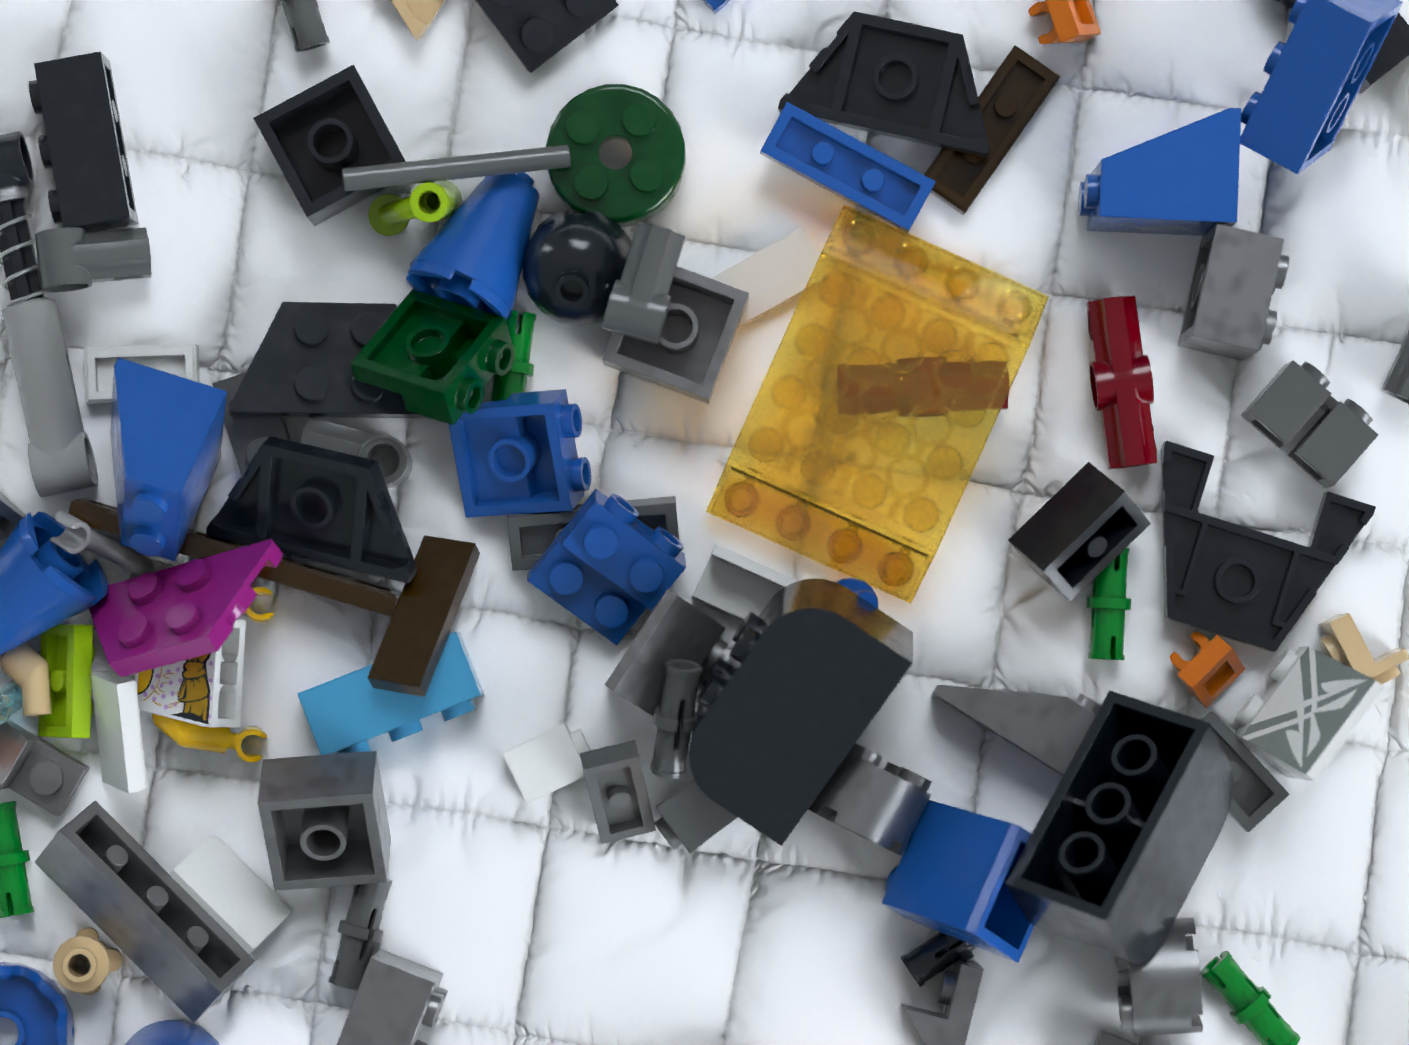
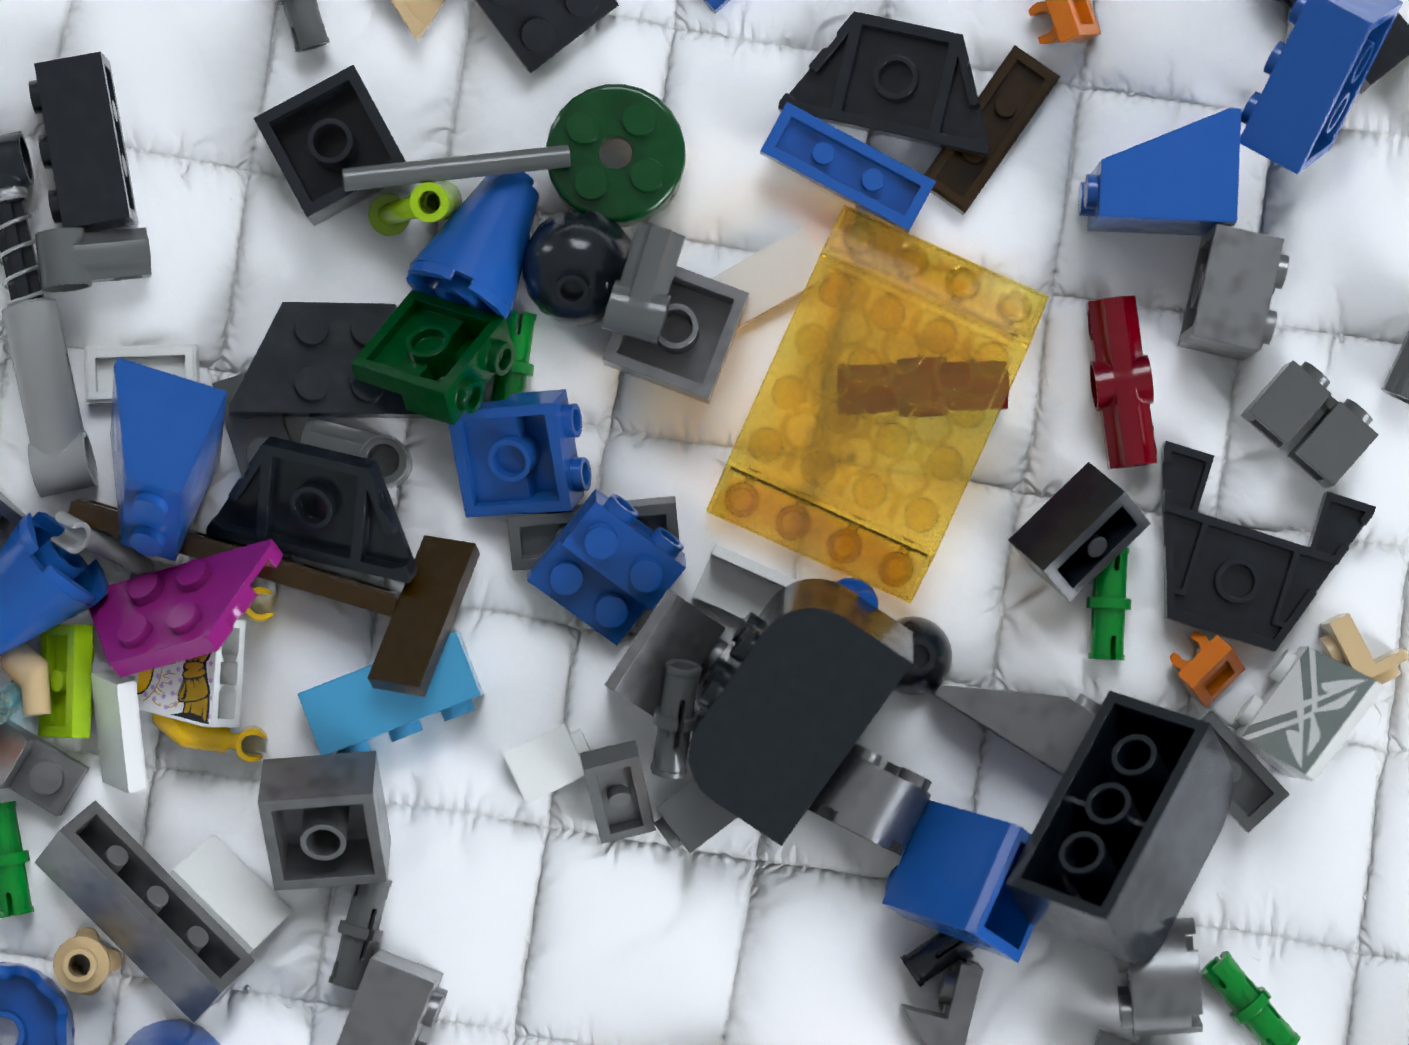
none -> black brick [894,616,952,695]

